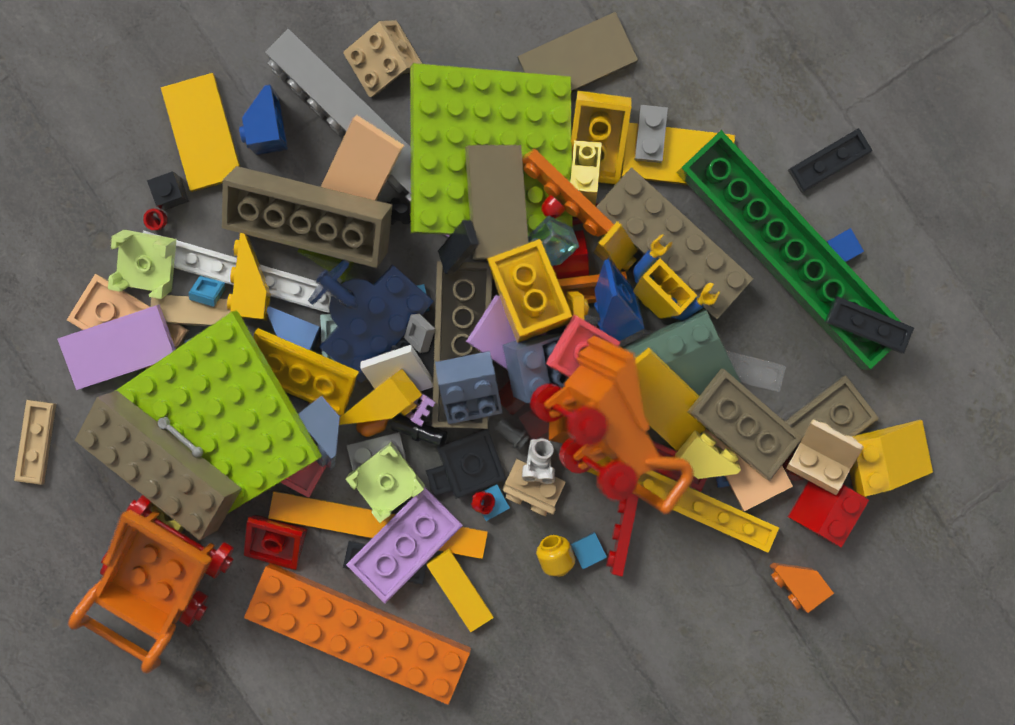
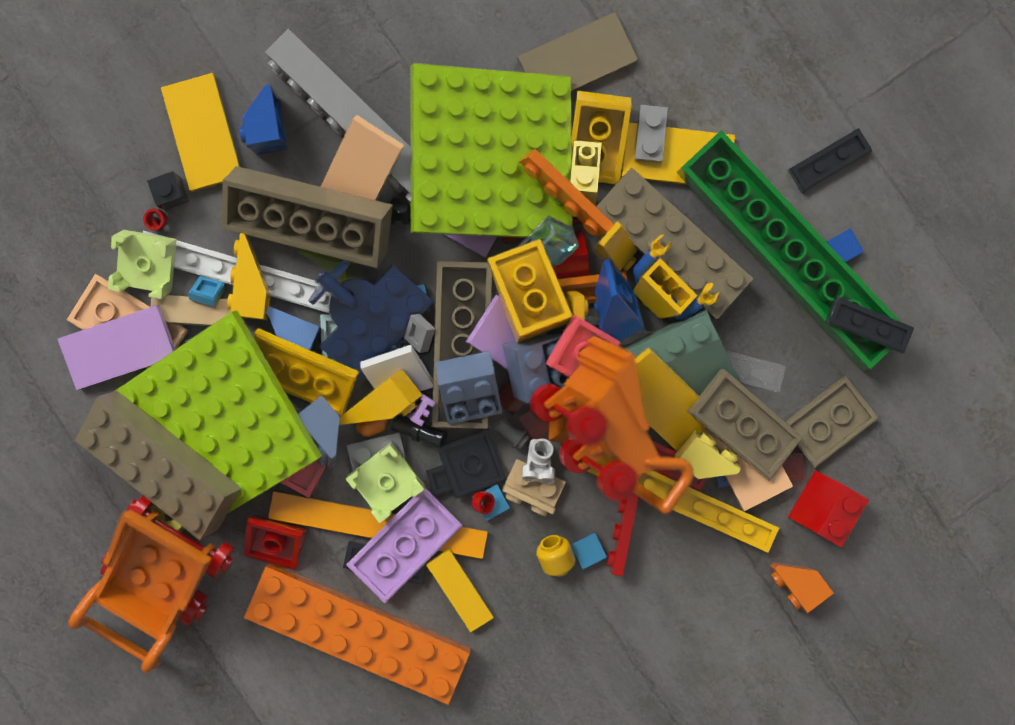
tan tile [14,400,56,485] -> none
light grey hinge [158,417,203,458] -> none
tan bracket [344,20,422,97] -> none
black tile [438,220,479,274] -> none
dark tan tile [465,145,528,259] -> none
red hinge [541,195,566,220] -> none
tan bracket [786,420,864,495] -> none
yellow slope [850,420,933,497] -> none

